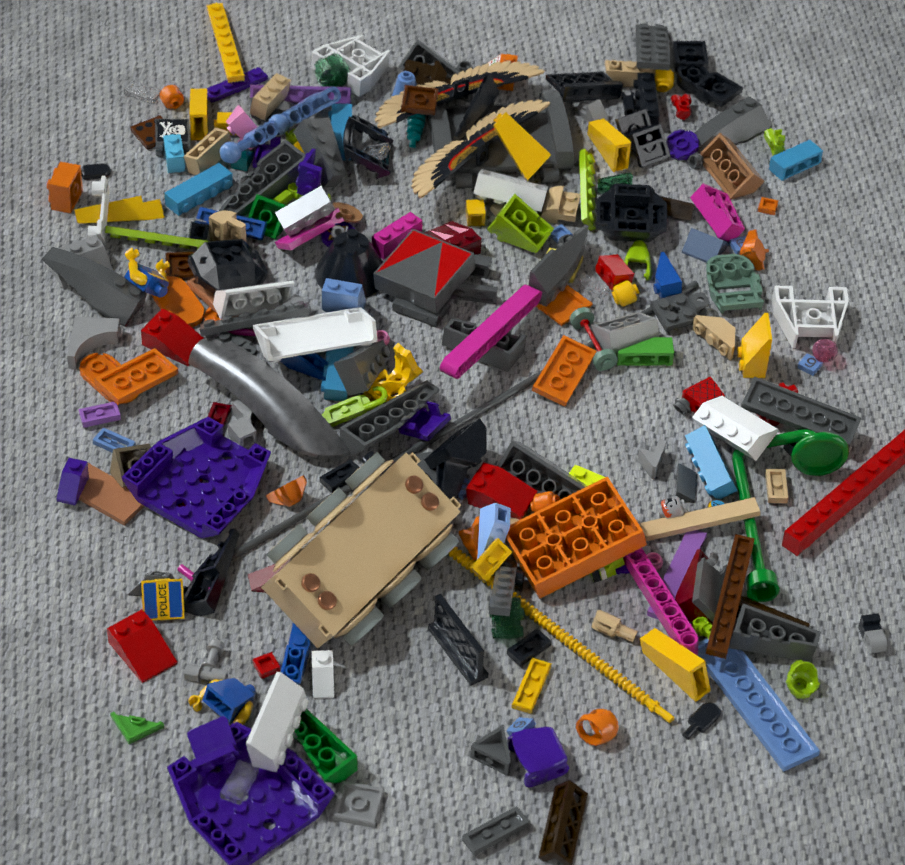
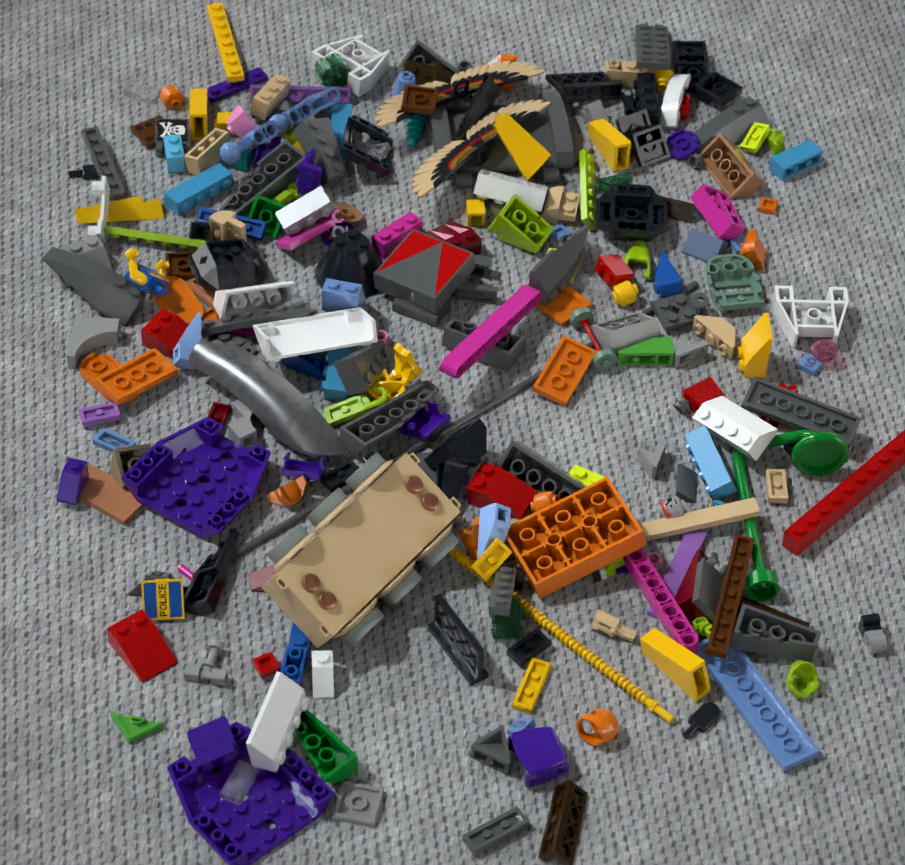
orange brick [47,161,83,213] -> none
blue torso [189,678,256,725] -> none
none -> dark grey plate [81,126,126,201]
none -> light blue slope [173,312,203,370]
none -> dark purple piece [280,452,327,482]
none -> white slope [660,74,691,128]
none -> light grey slope [674,337,709,368]
none -> neon yellow plate [740,122,771,154]

